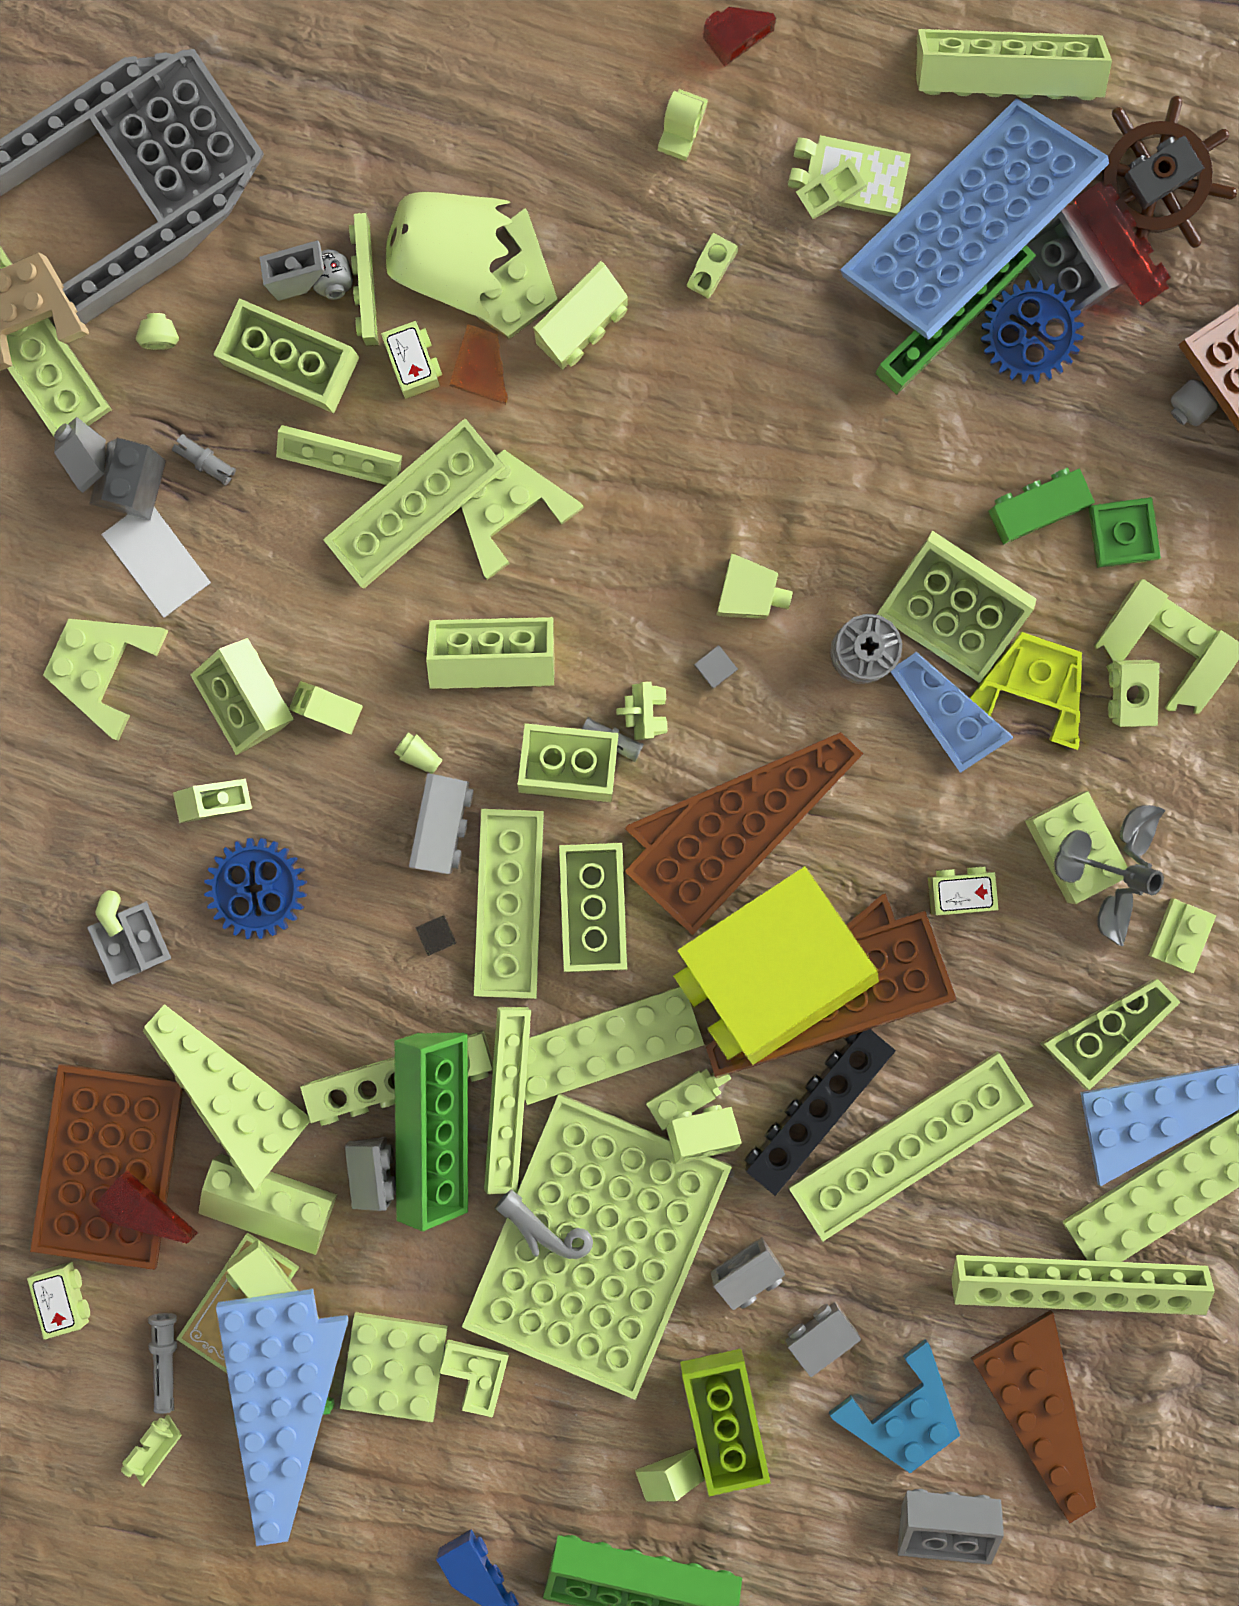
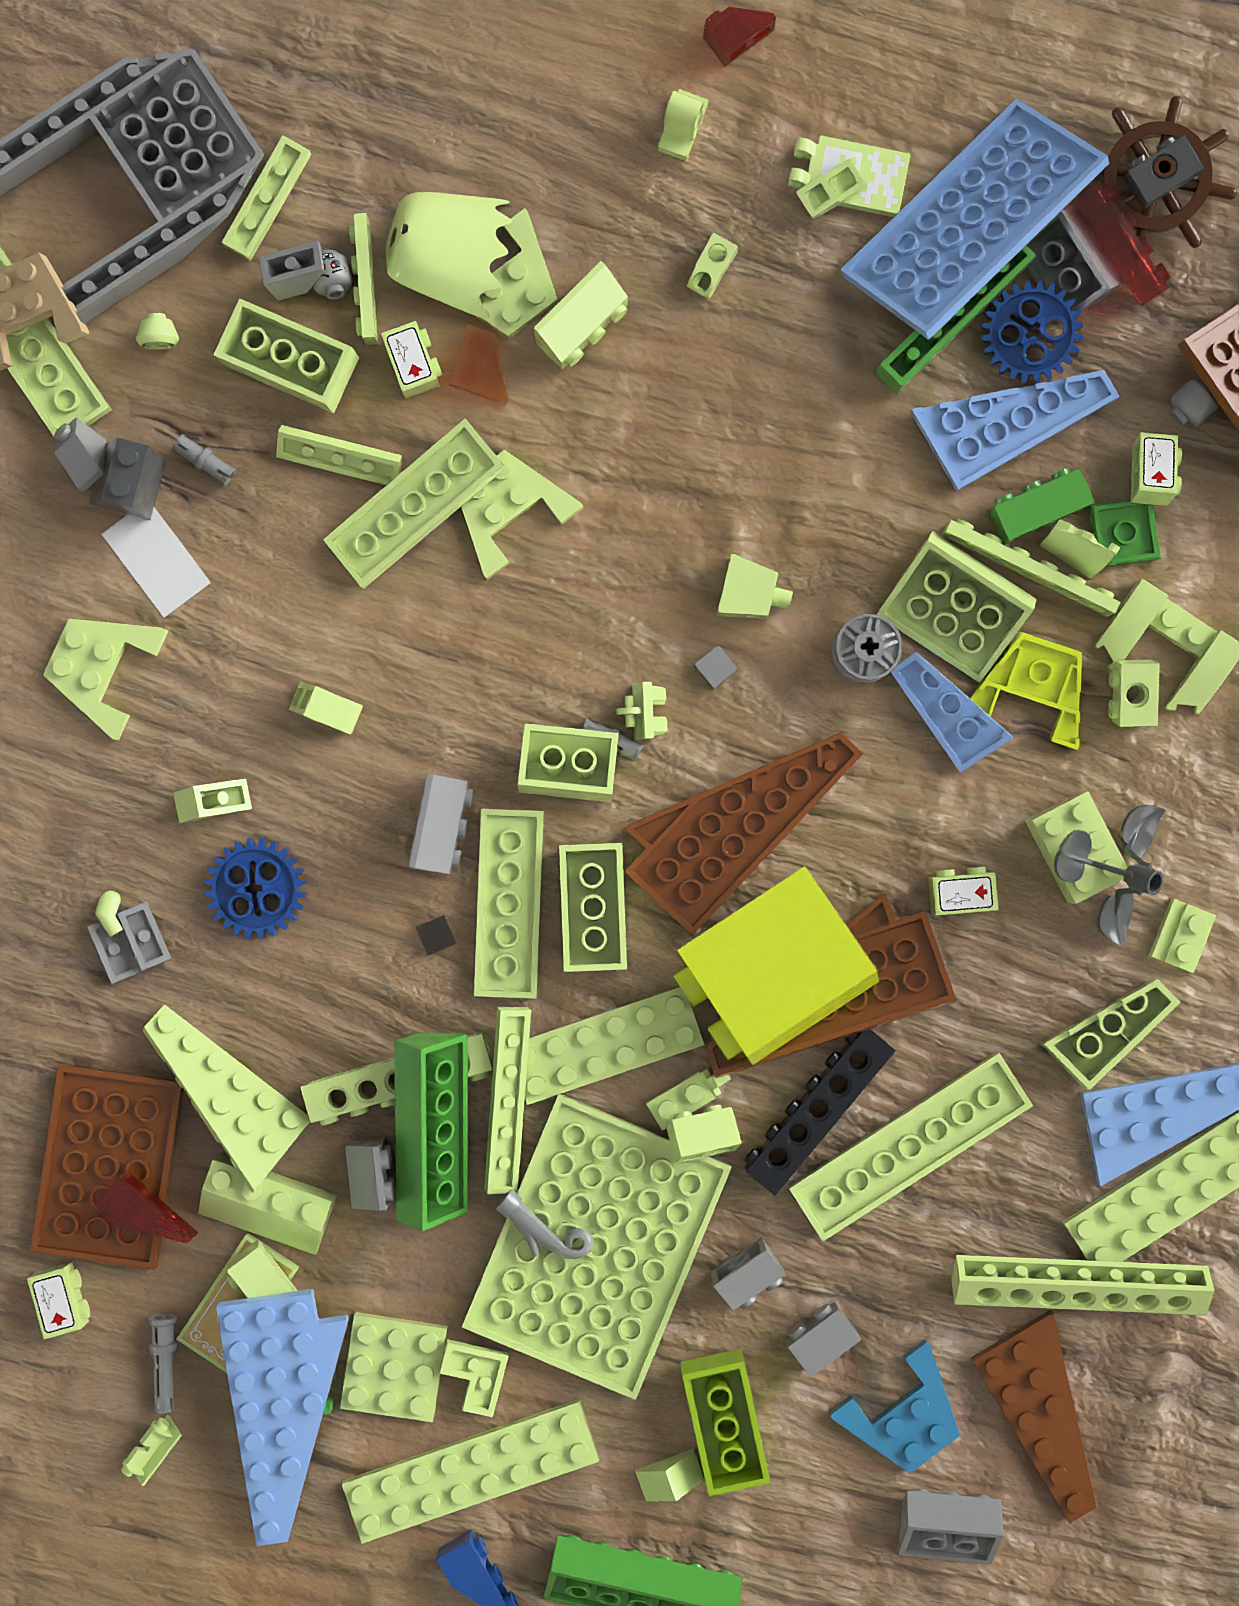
yellowish green slope [191,638,294,755] -> none
yellowish green cone [394,732,442,774] -> none
yellowish green slope [426,617,555,689] -> none
yellowish green slope [916,29,1112,100] -> none
none -> yellowish green plate [221,135,311,261]
none -> yellowish green plate [342,1399,599,1544]
none -> light blue wing [910,370,1120,492]
none -> yellowish green plate [941,519,1121,617]
none -> yellowish green slope [1039,519,1120,579]
none -> brick [1131,432,1182,506]

